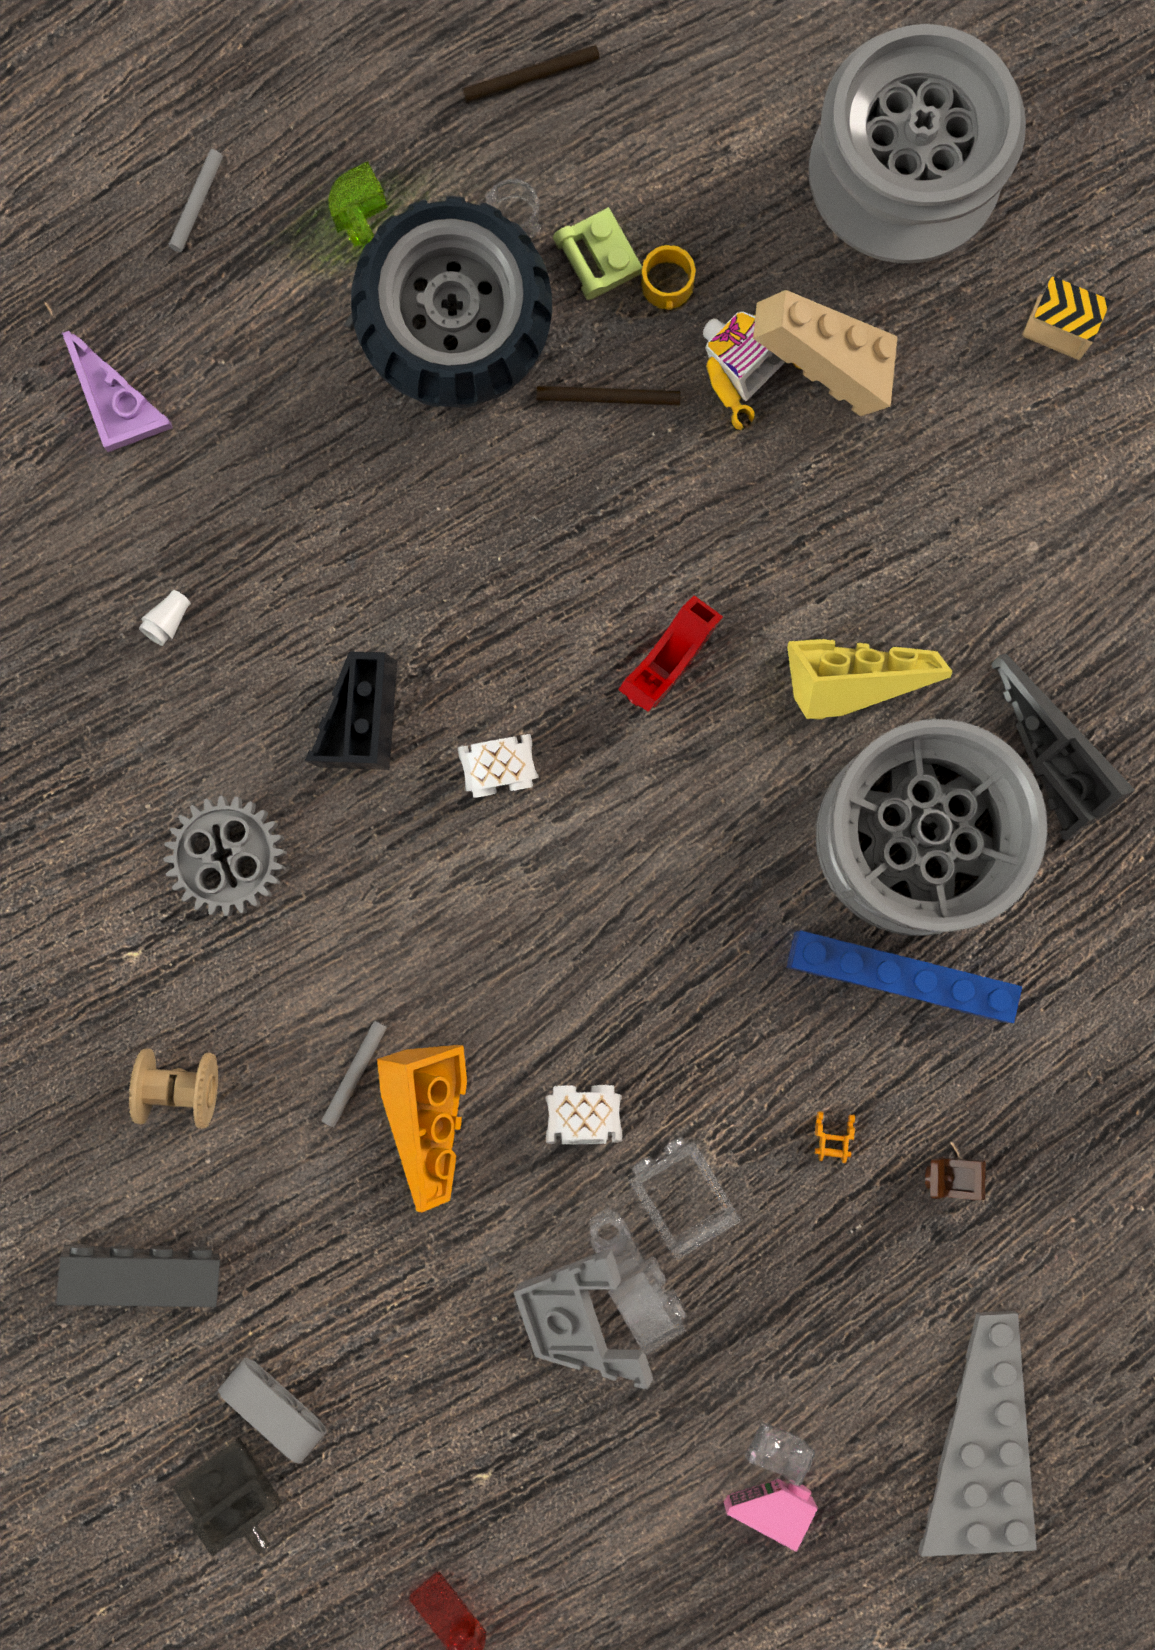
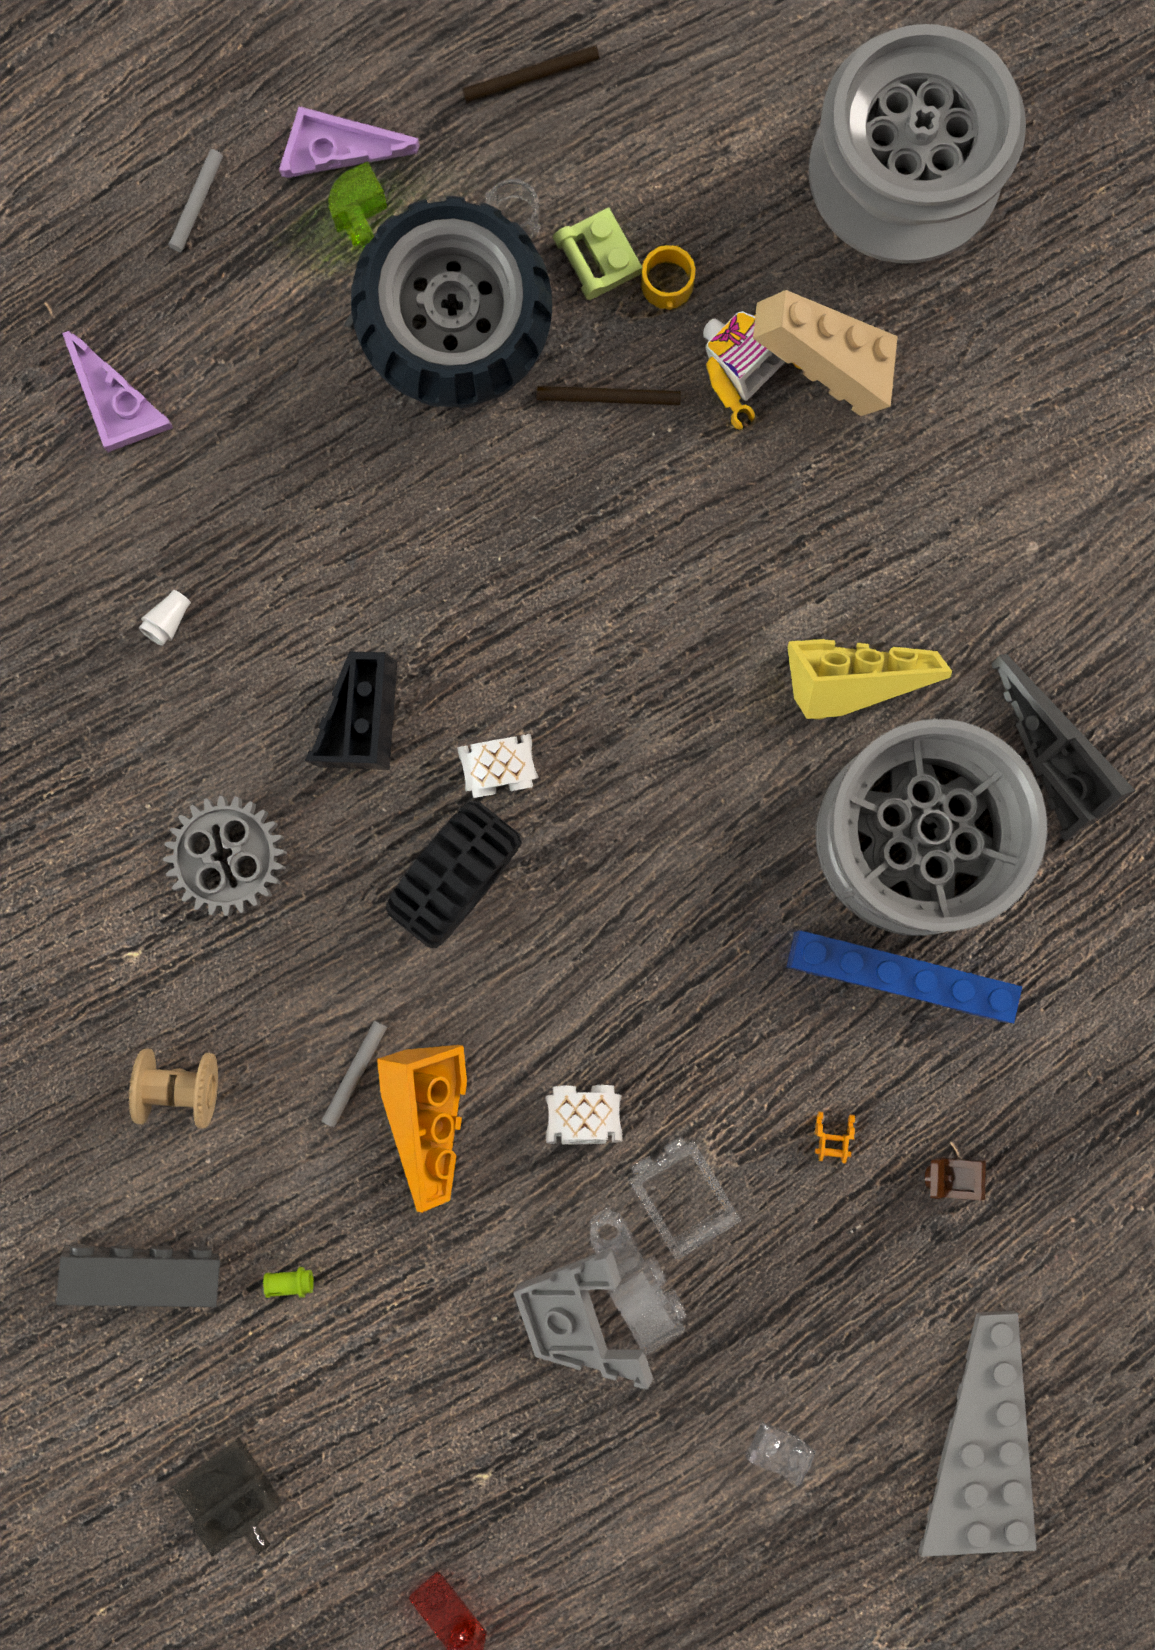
light grey beam [218,1358,327,1464] -> none
red arch [618,595,723,712] -> none
bright pink slope [724,1479,818,1552] -> none
piece [1022,277,1111,360] -> none
none -> lime pin [263,1267,314,1298]
none -> lavender wing [279,107,419,178]
none -> black tyre [385,801,522,948]

